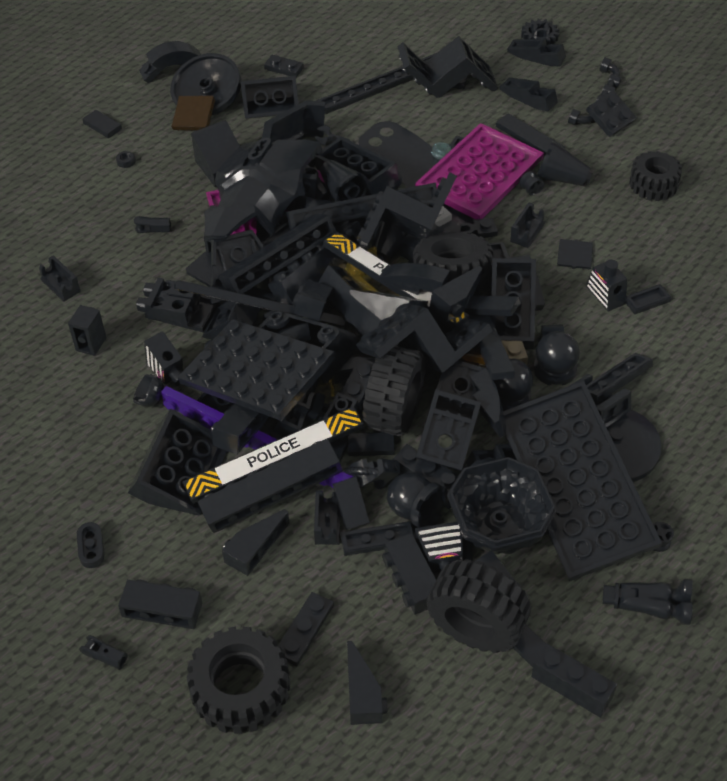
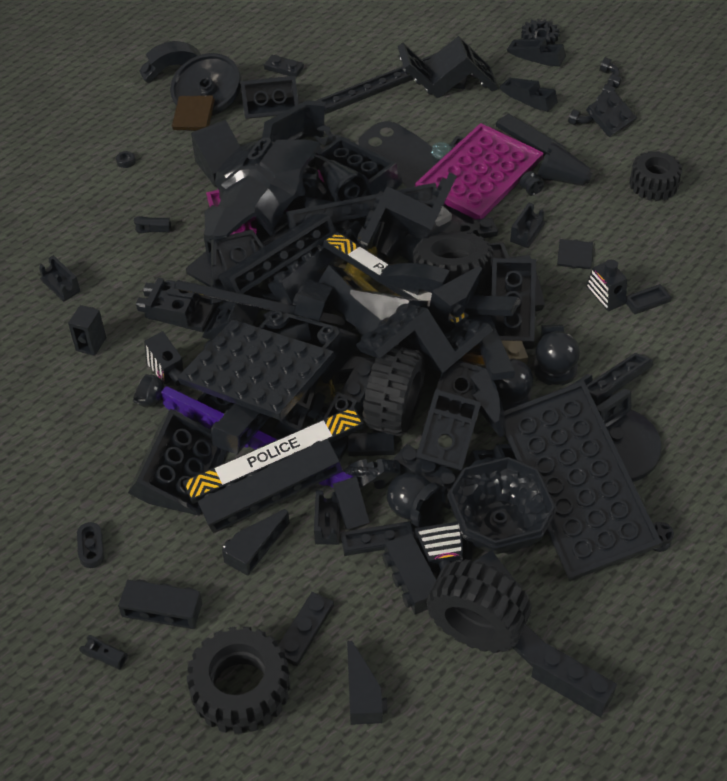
black tile [82,110,122,139] -> none
black piece [603,579,692,625] -> none

